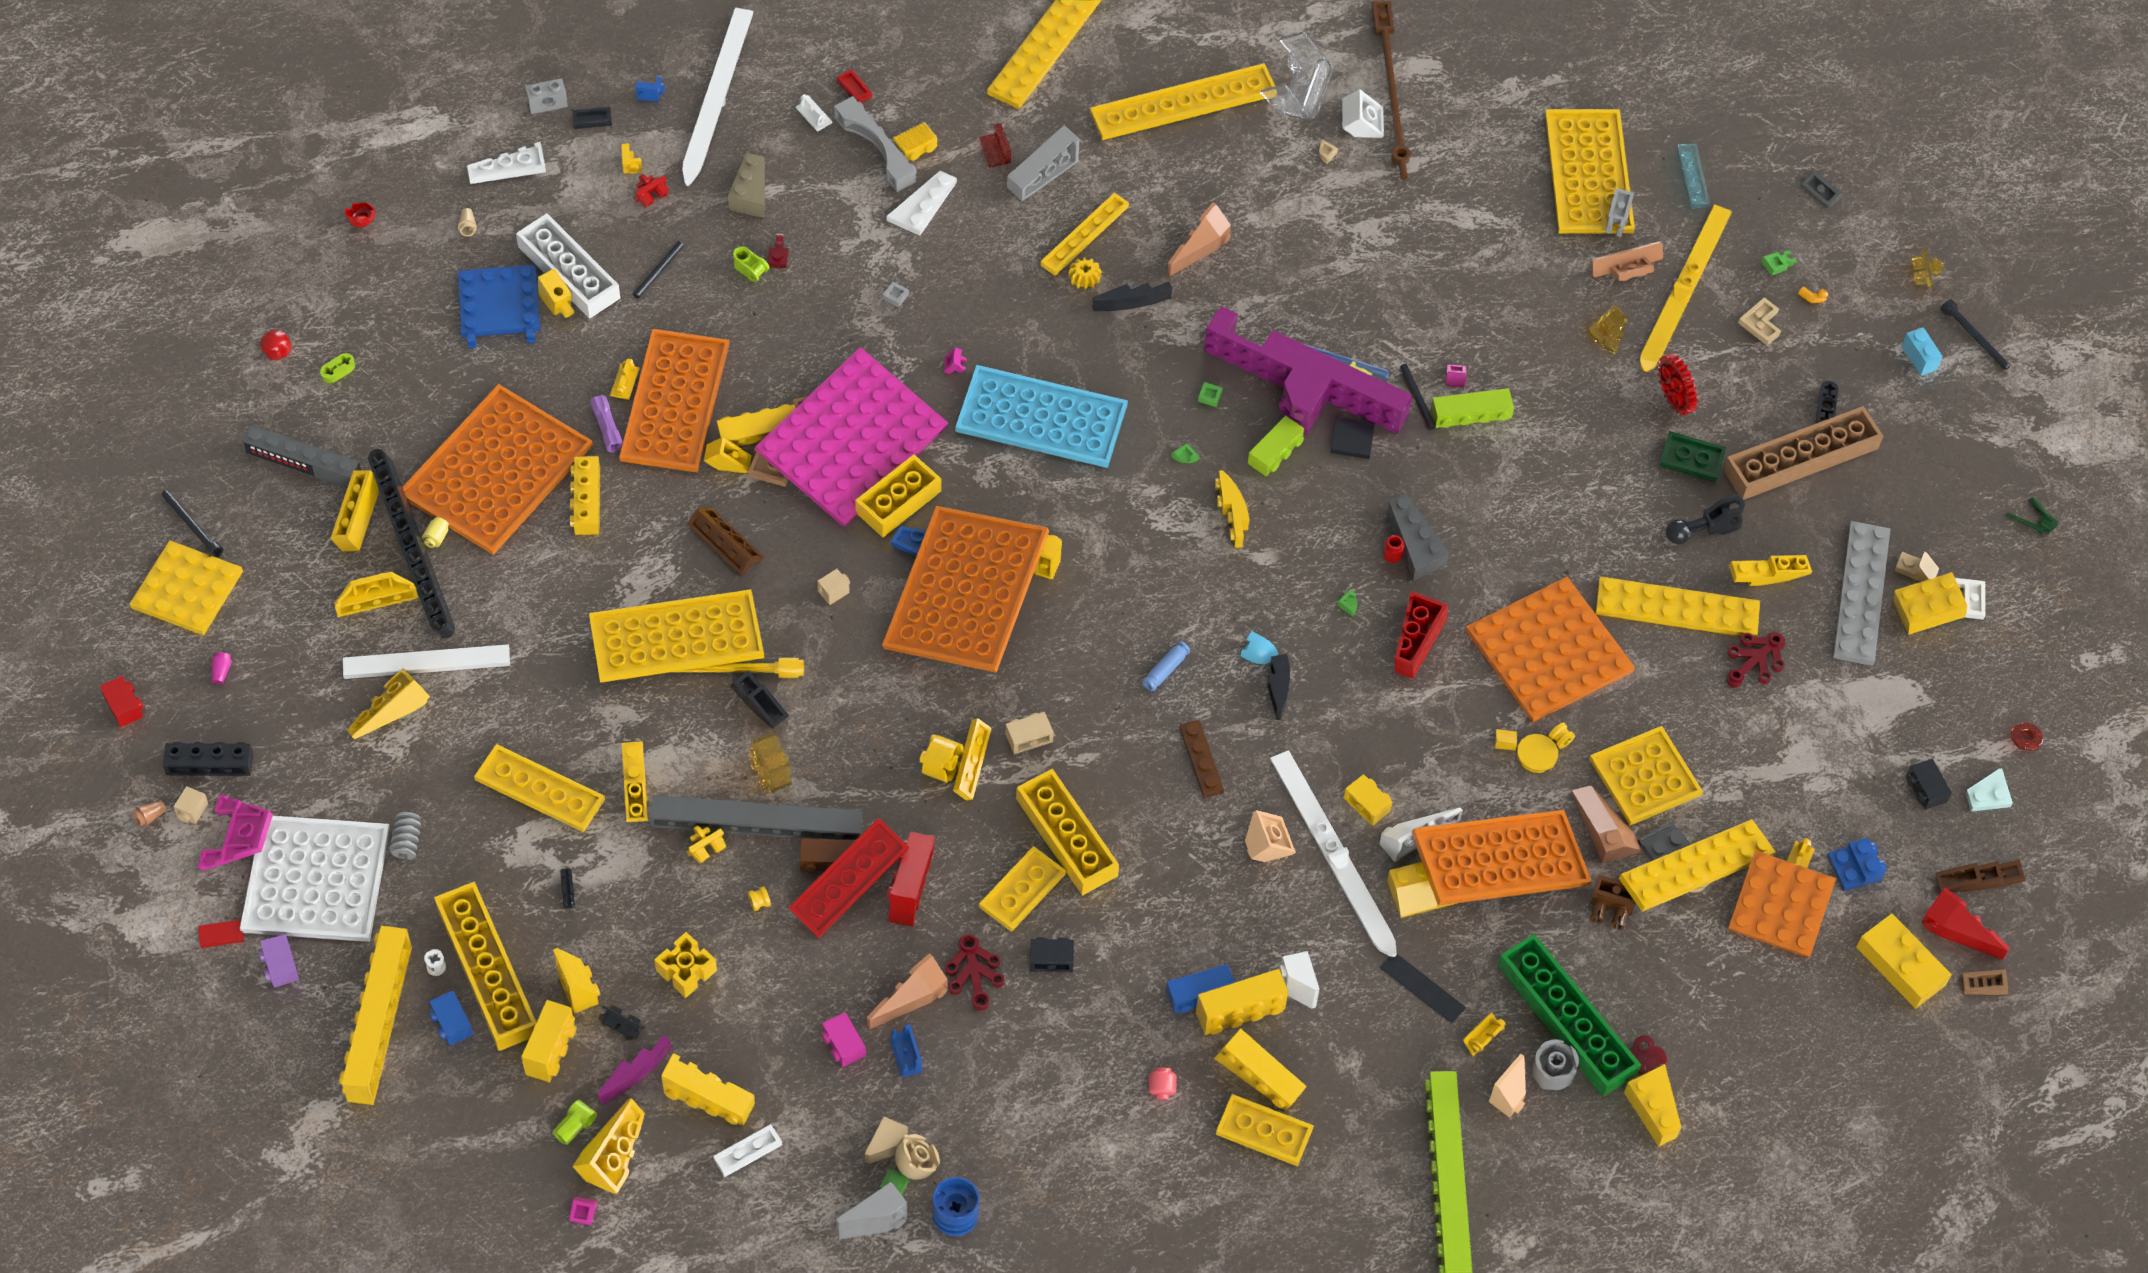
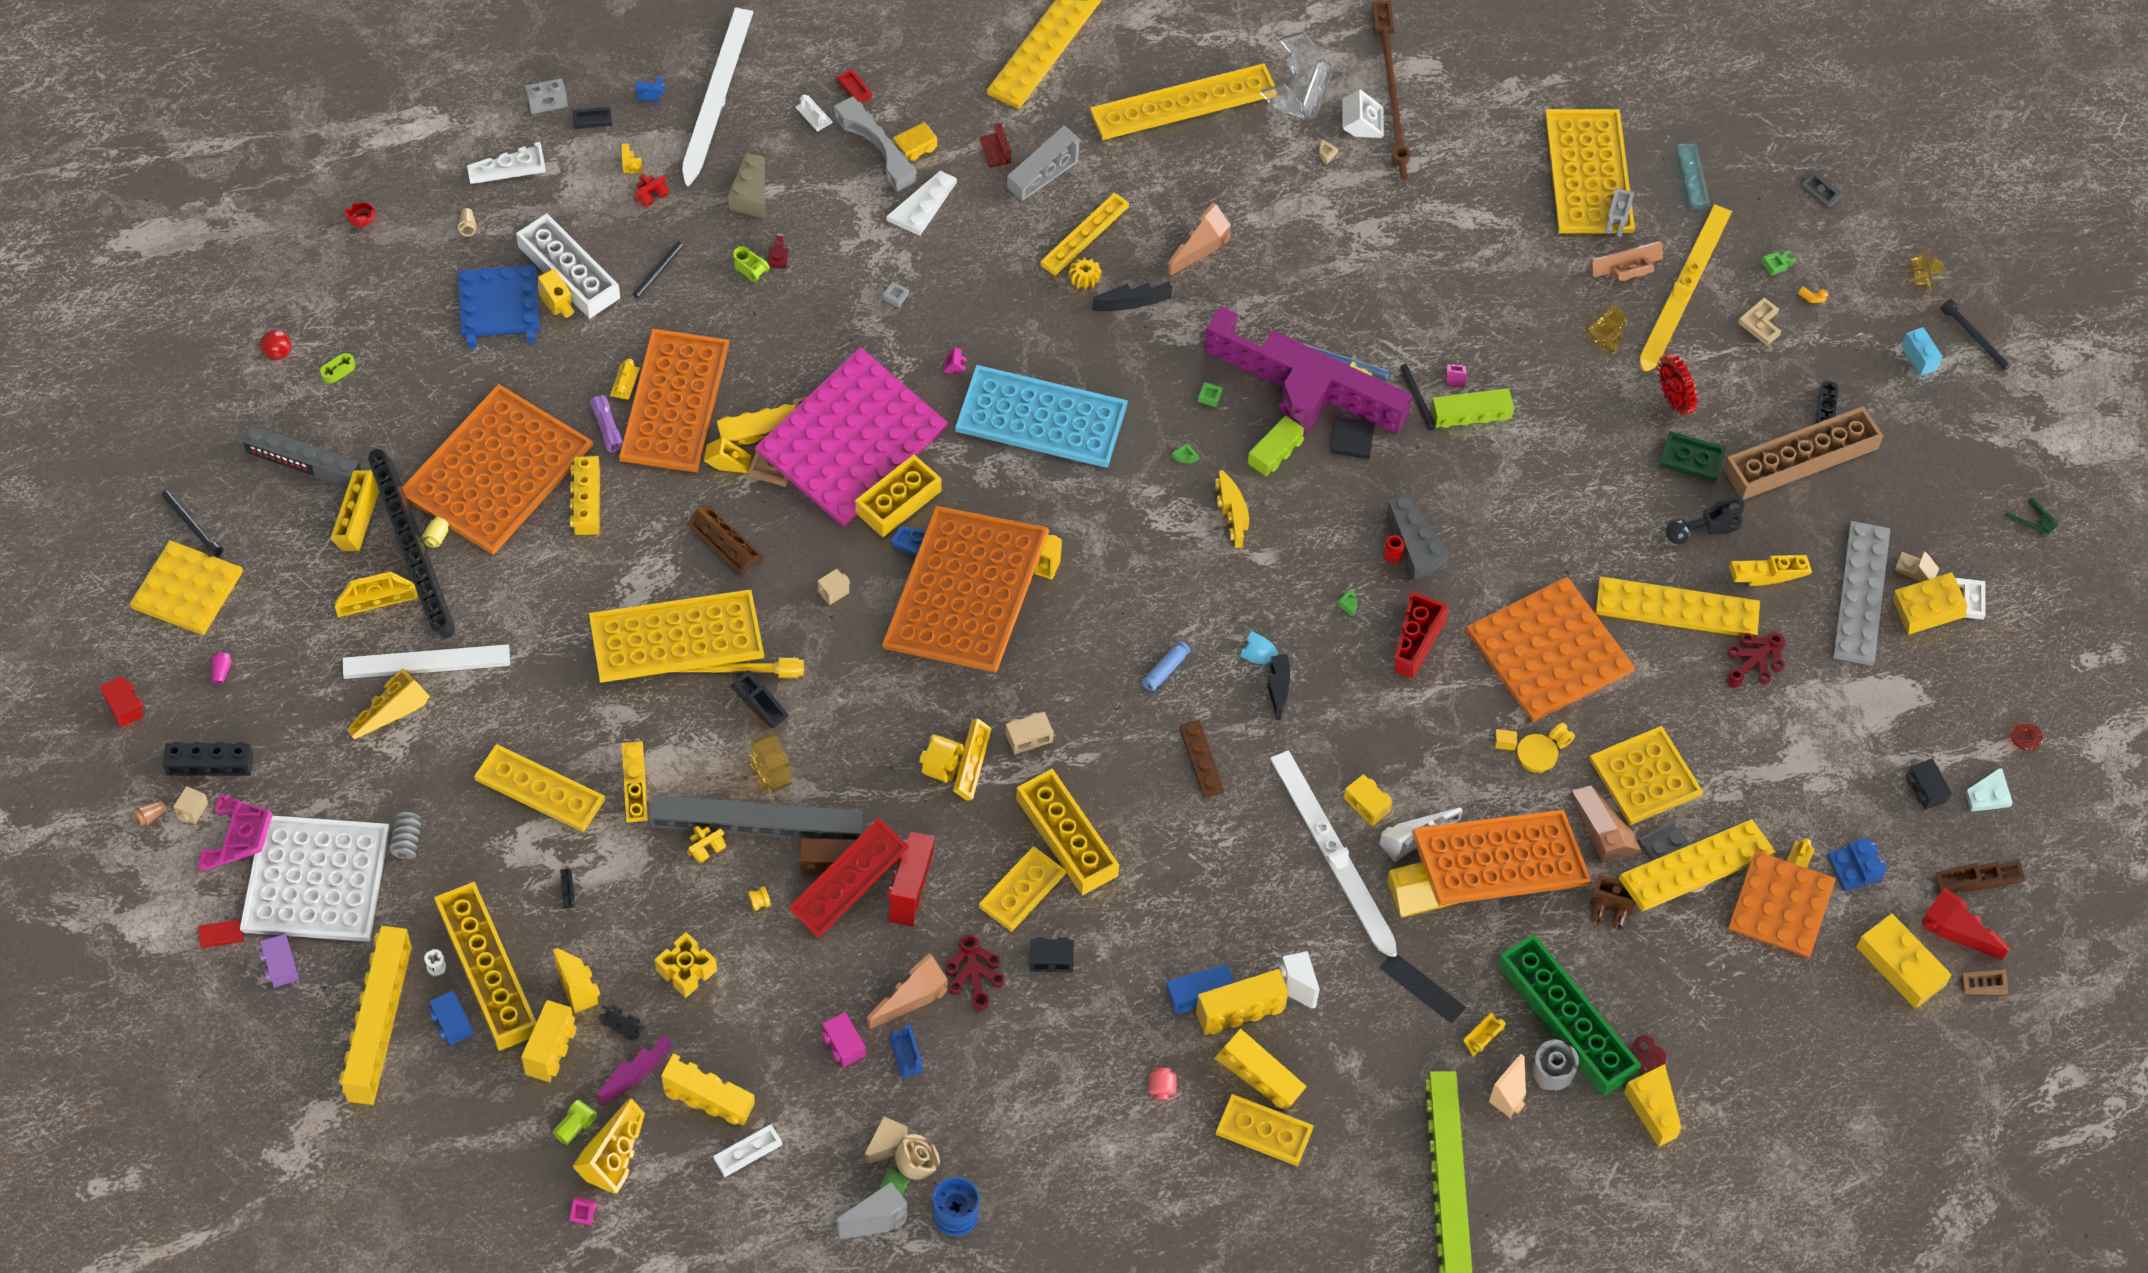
light nougat slope [1245,810,1296,862] -> none

